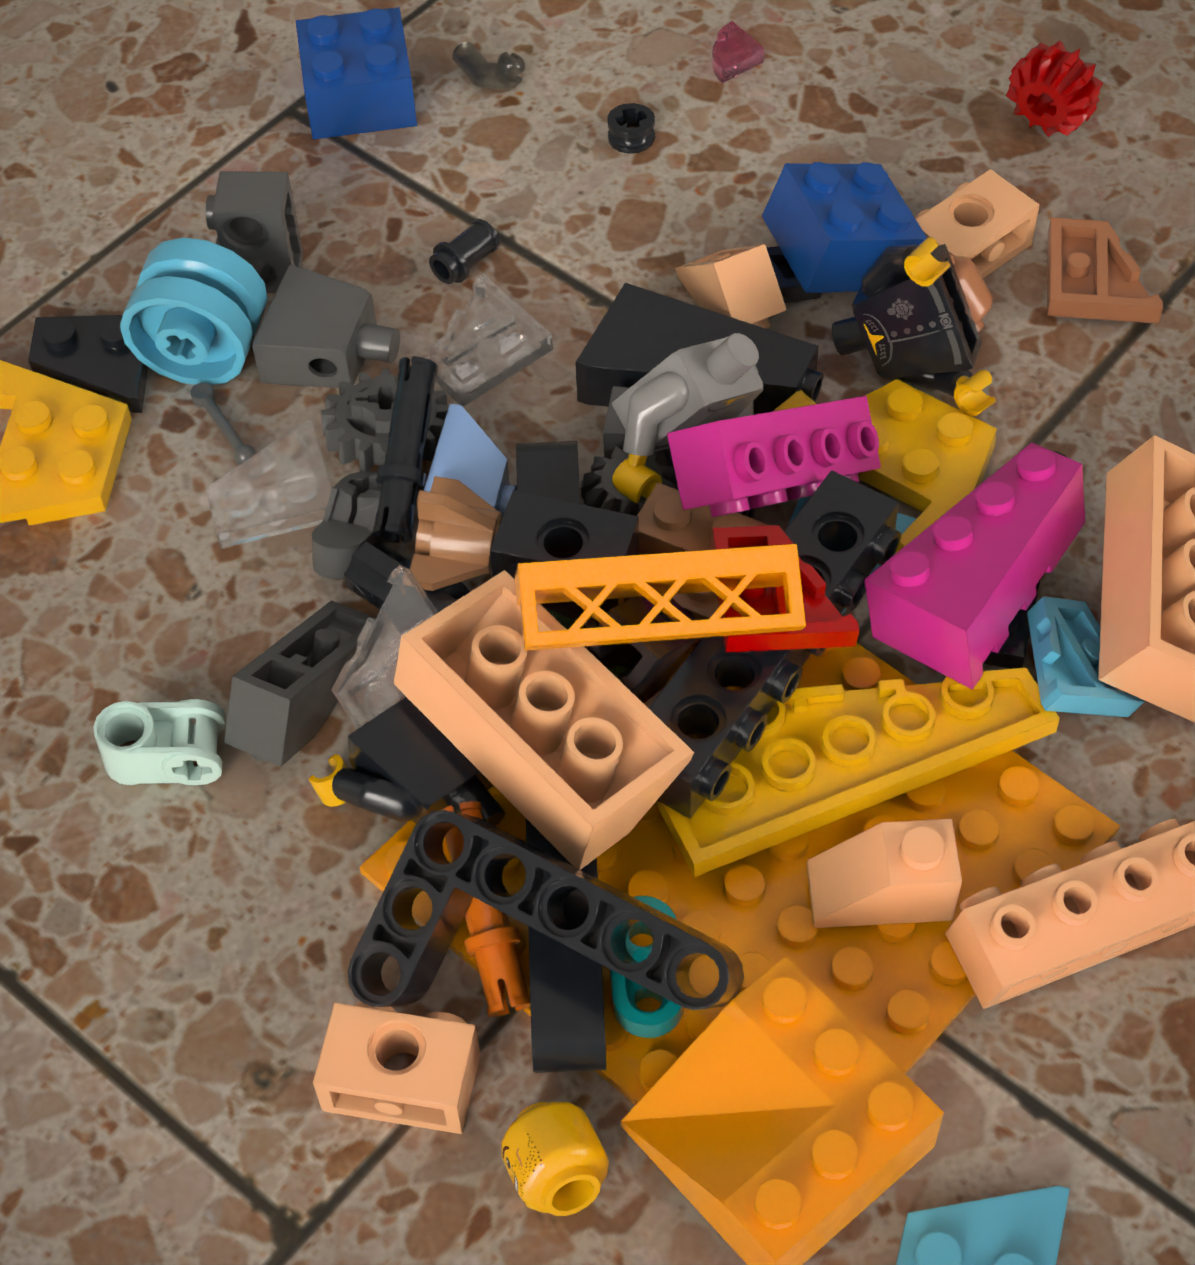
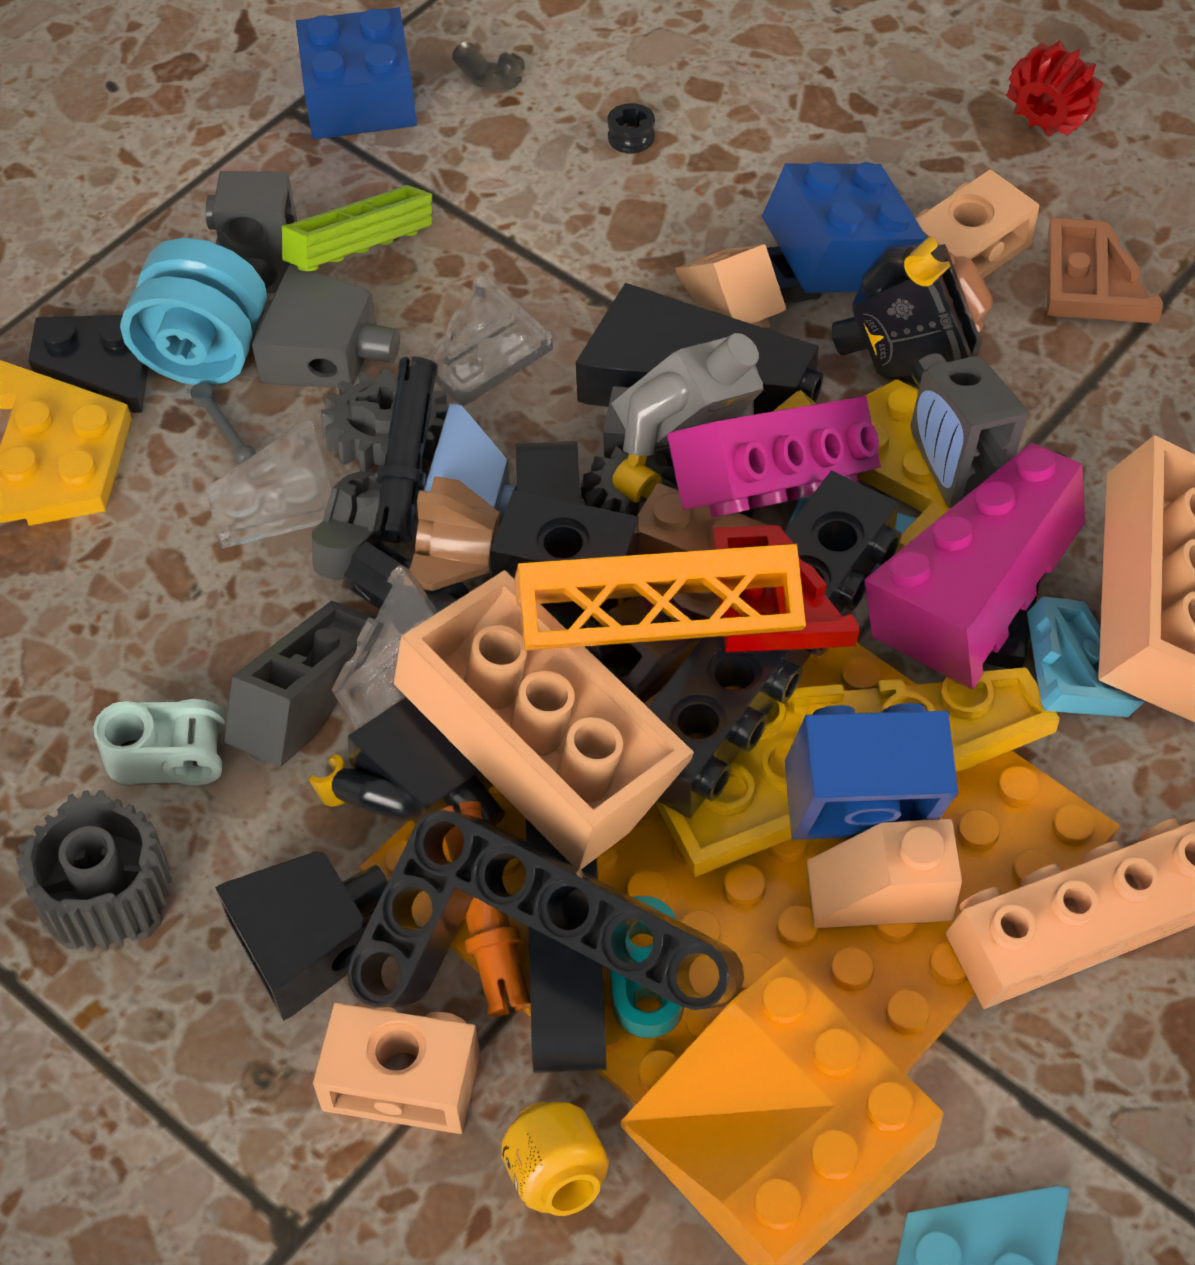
black pin [429,219,500,284] -> none
clear pink tile [712,21,764,84] -> none
none -> dark grey brick [16,790,172,951]
none -> black torso [215,851,388,1021]
none -> lime piece [282,185,432,271]
none -> blue brick [784,703,958,840]
none -> dark grey torso [910,354,1029,508]

